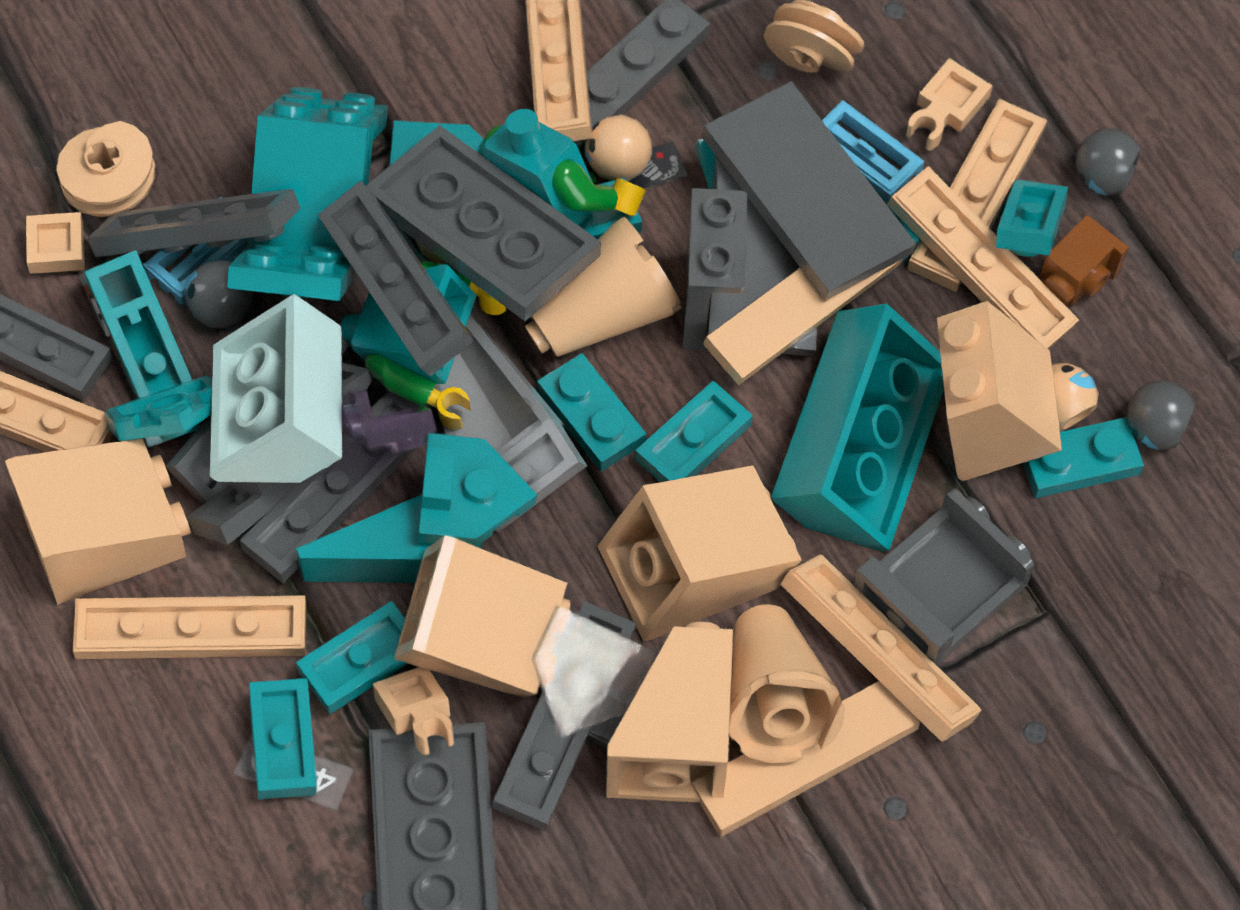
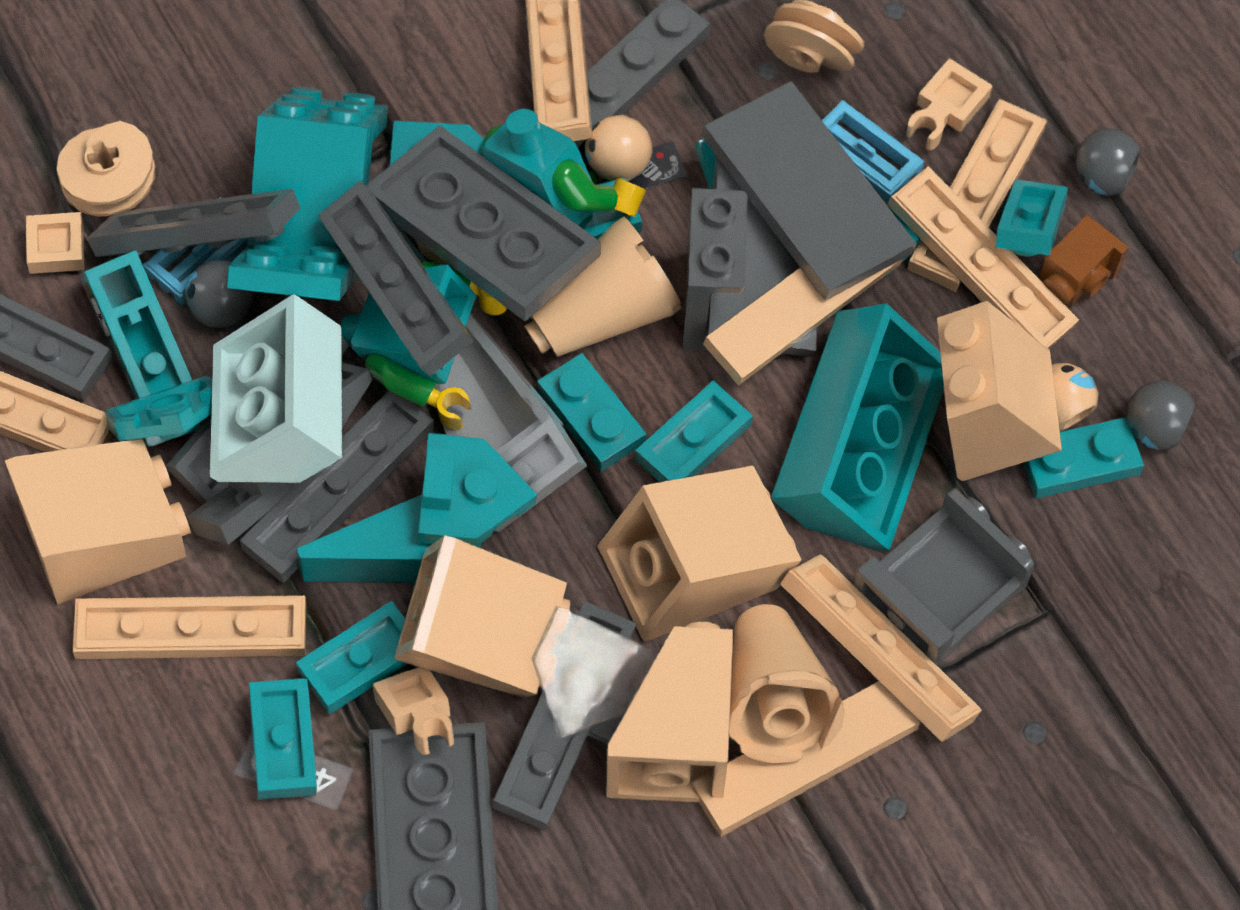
clear purple bracket [342,387,437,453] -> none

